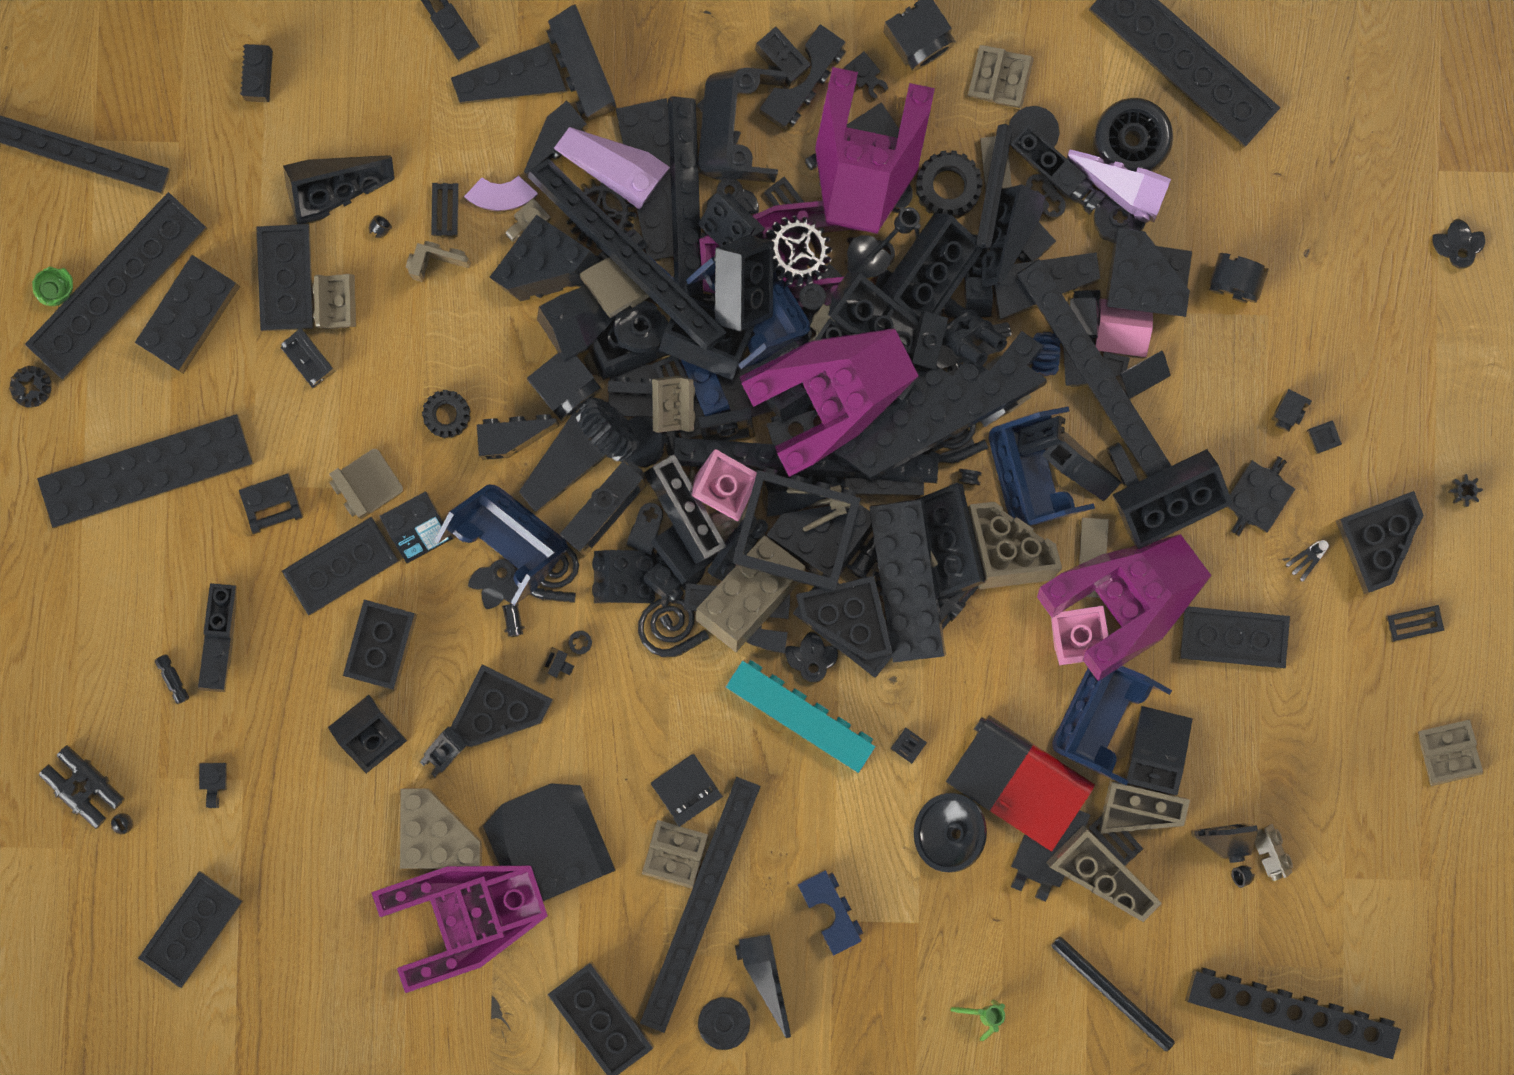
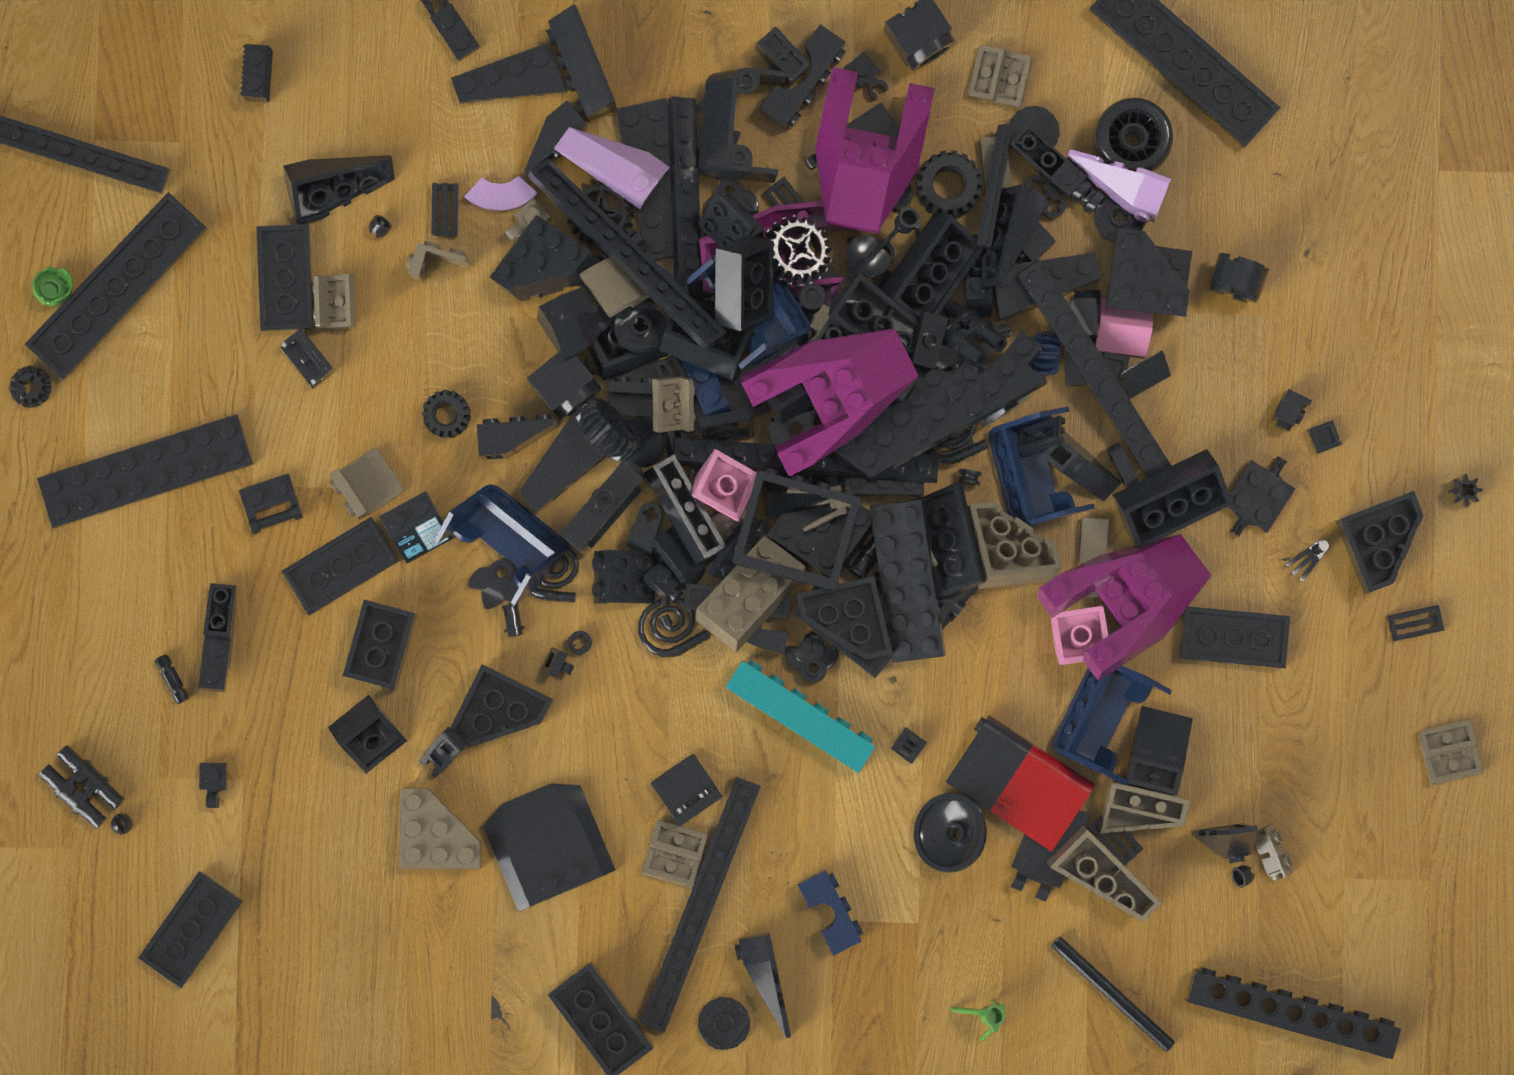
black brick [135,255,240,374] -> none
magenta wedge [371,866,548,993] -> none
black plate [1432,219,1485,269] -> none

